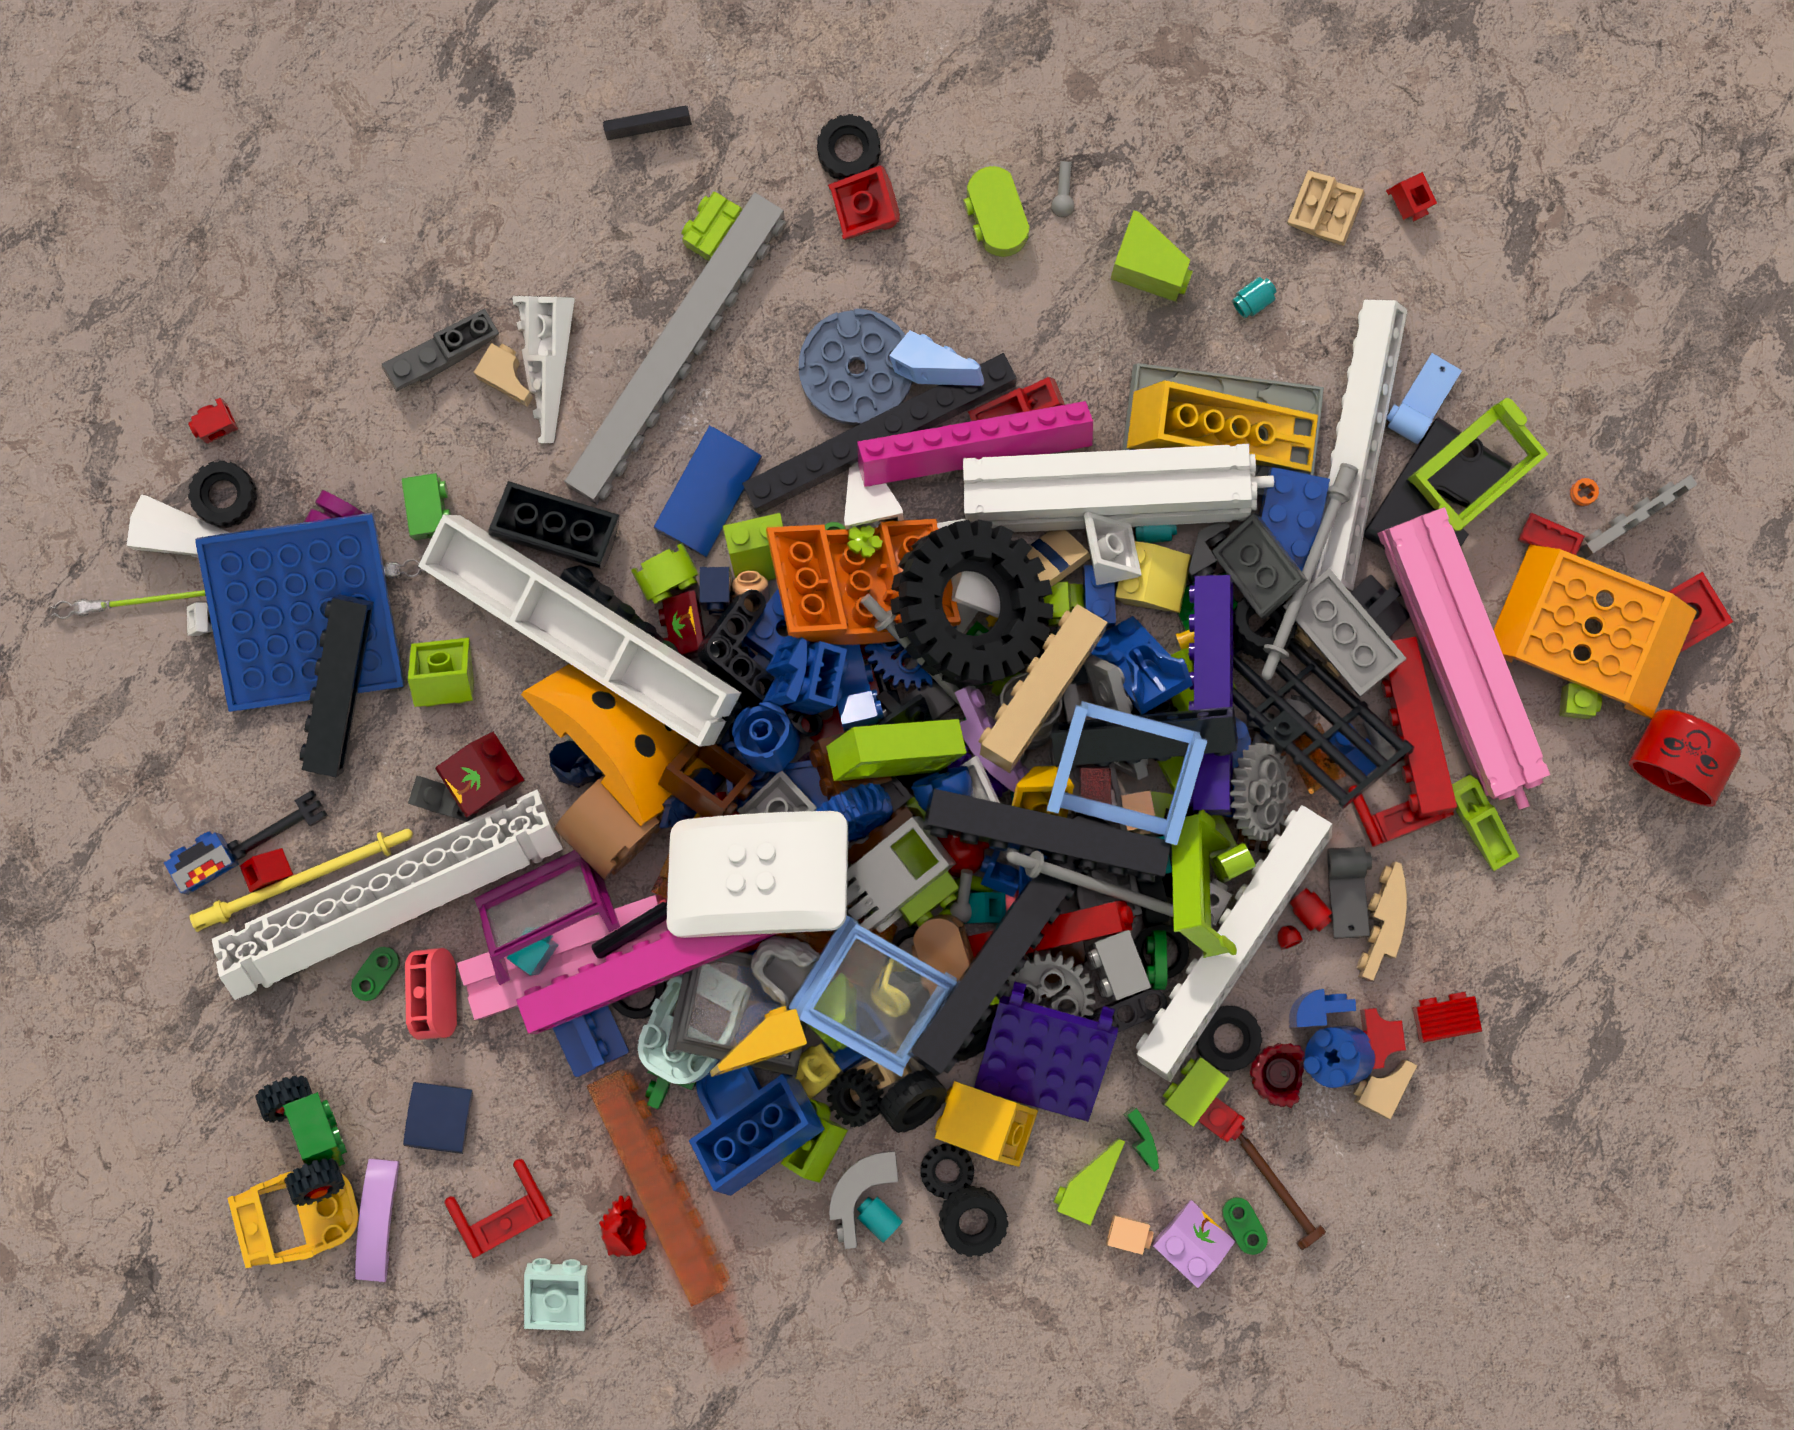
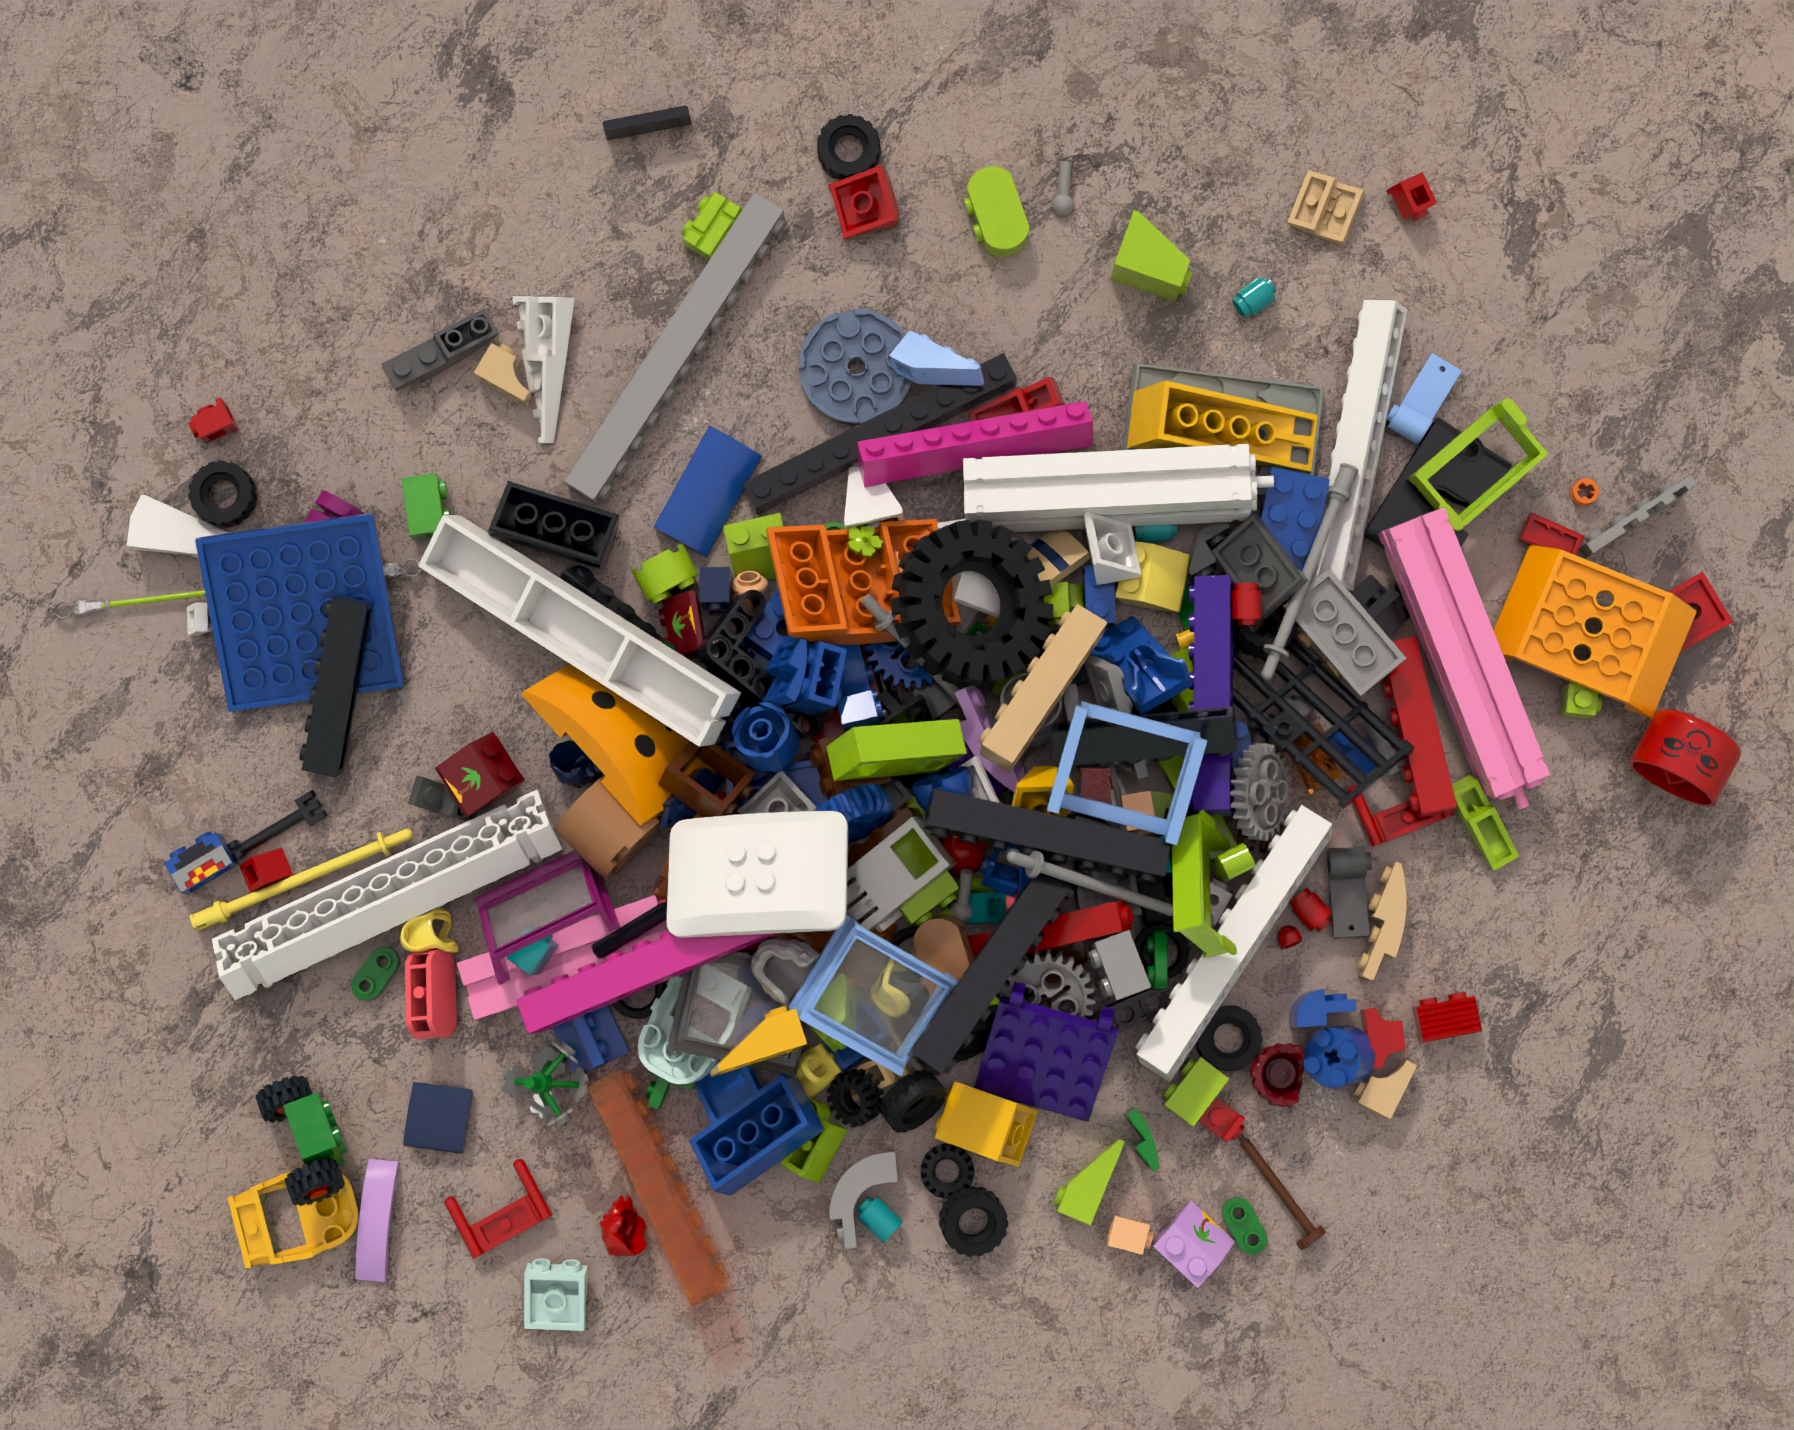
lime slope [408,637,474,707] -> none
none -> light yellow piece [400,908,459,953]
none -> light grey plant [501,1041,590,1128]
none -> red brick [1231,583,1262,626]

